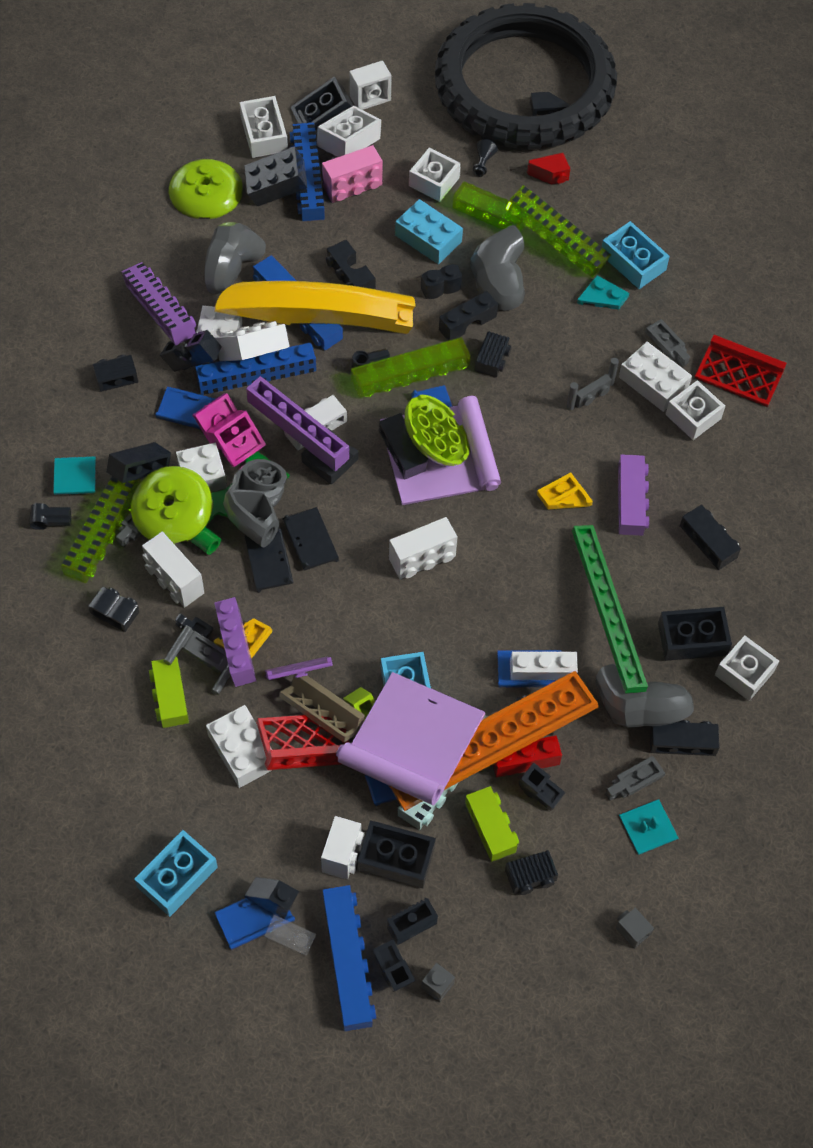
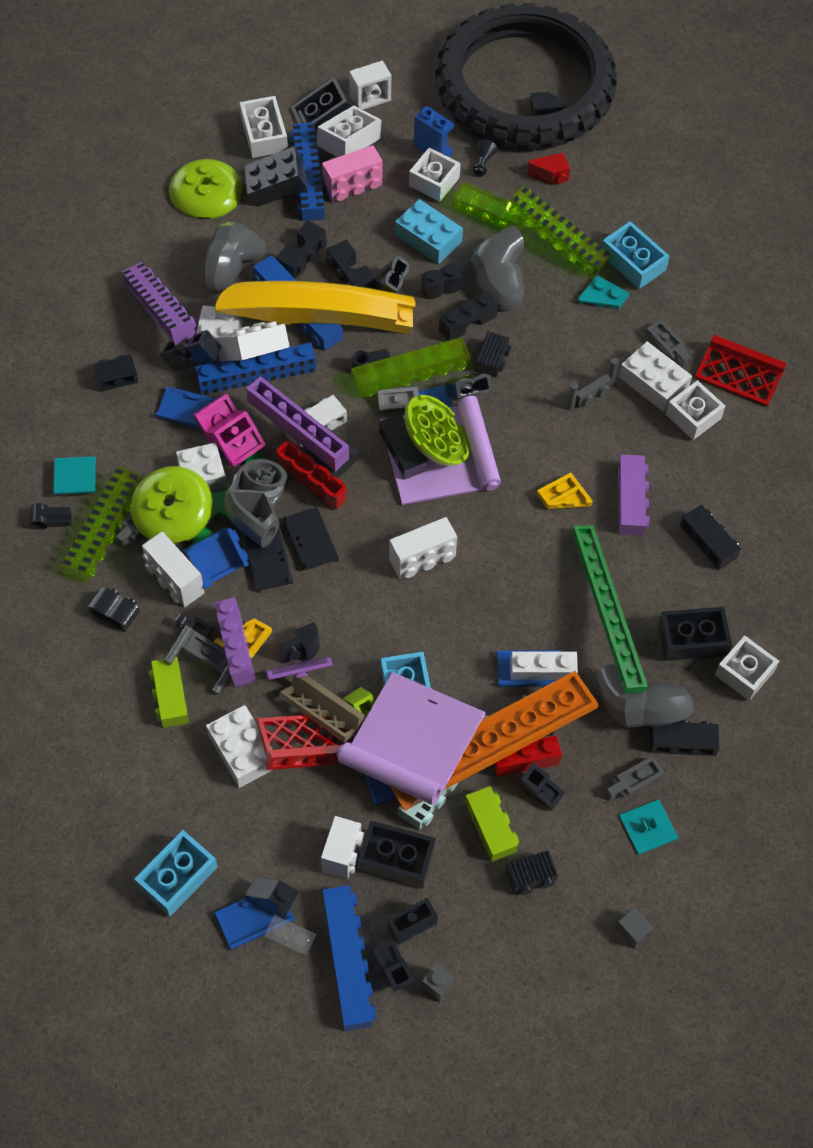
black brick [106,442,171,483] -> none
none -> blue panel [182,527,249,589]
none -> black arch [275,220,327,279]
none -> red brick [276,440,347,510]
none -> black brick [279,622,320,663]
none -> black brick [374,255,409,293]
none -> light grey plate [378,387,419,411]
none -> blue panel [414,106,454,157]
none -> black brick [445,373,492,399]

